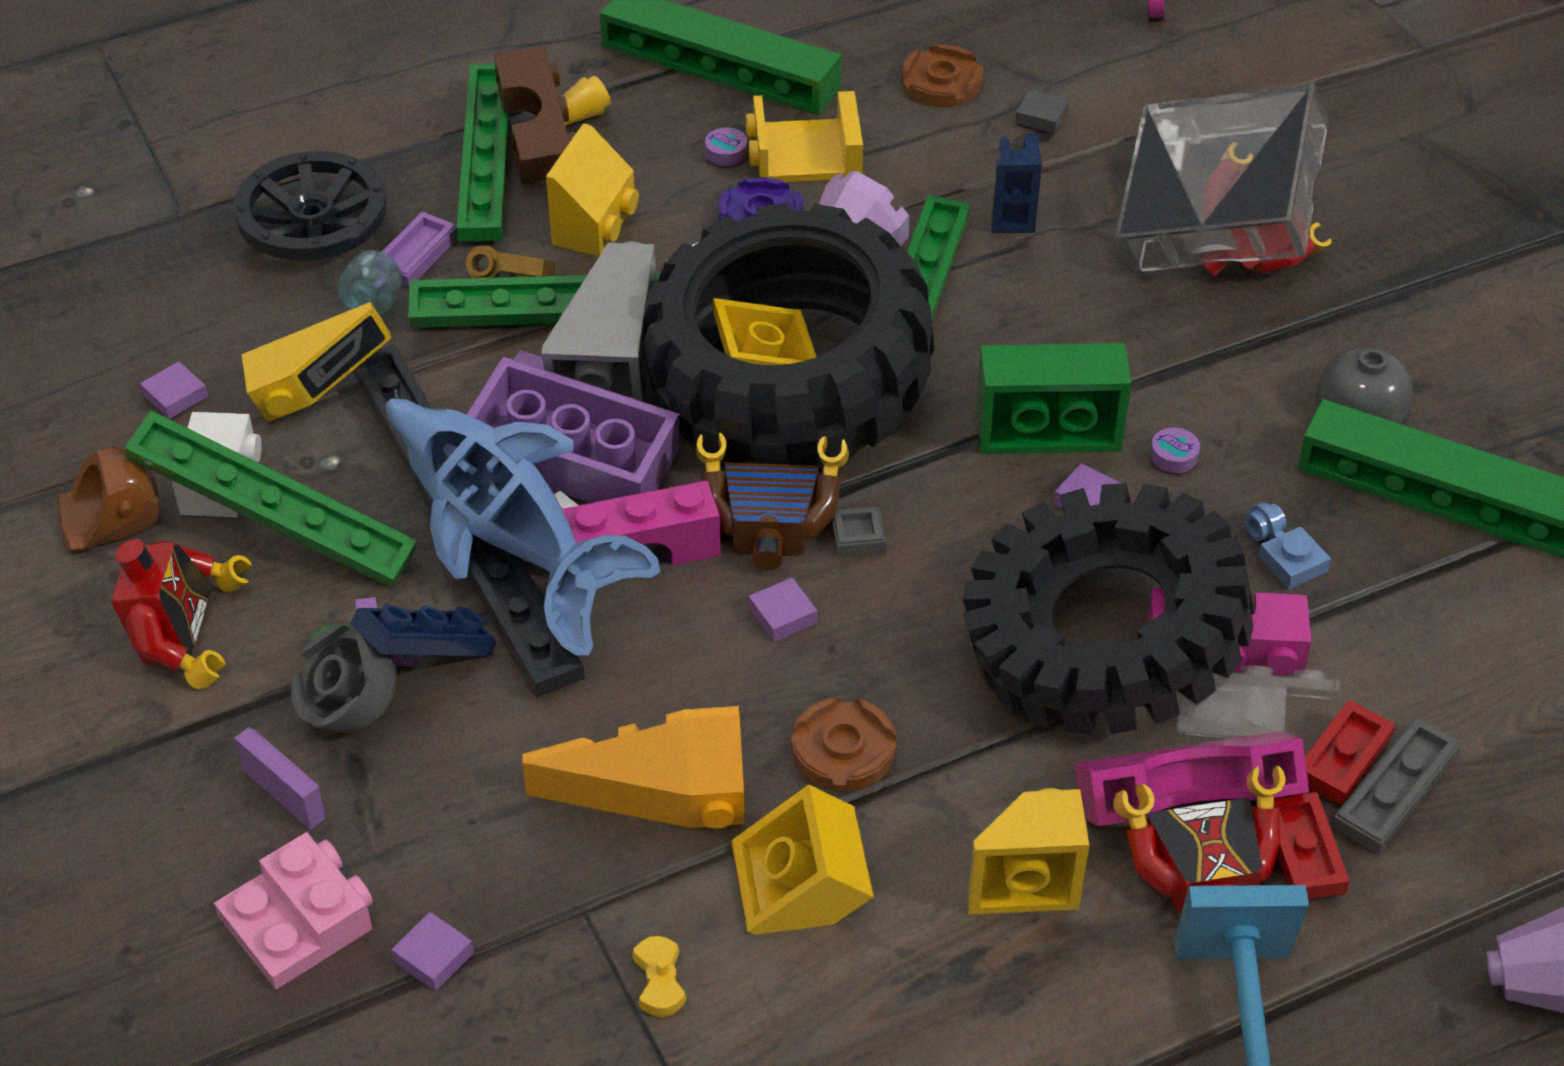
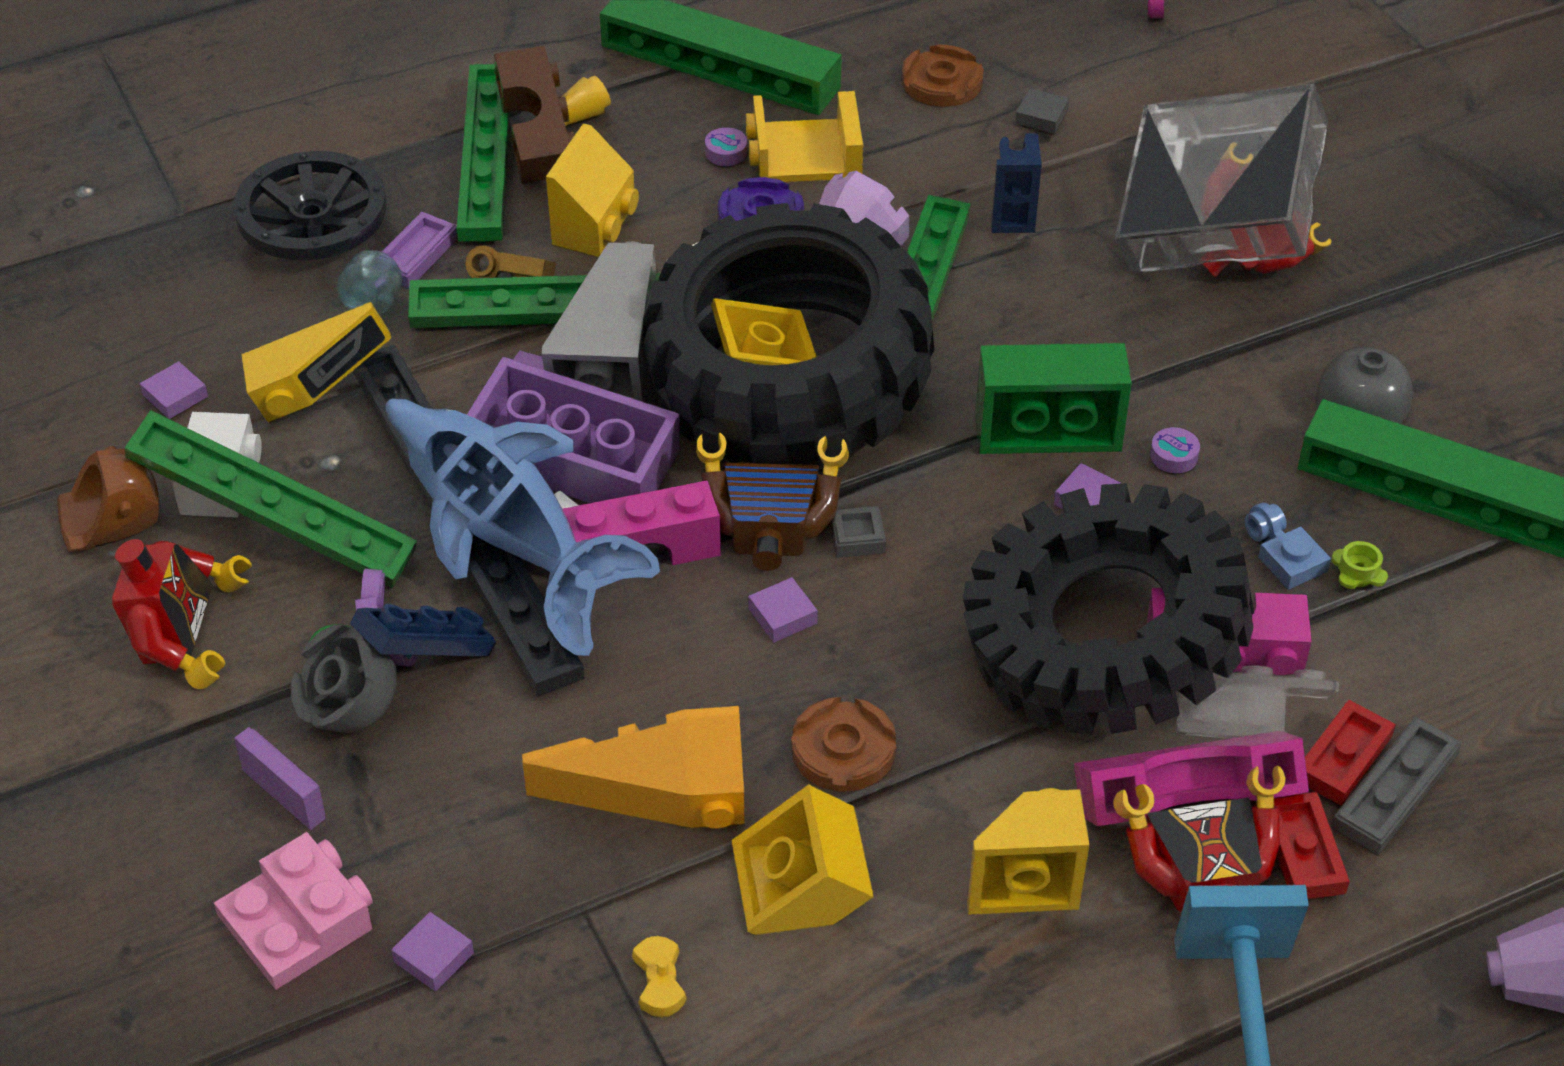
none -> medium lavender tile [361,569,385,608]
none -> lime plate [1331,541,1388,589]

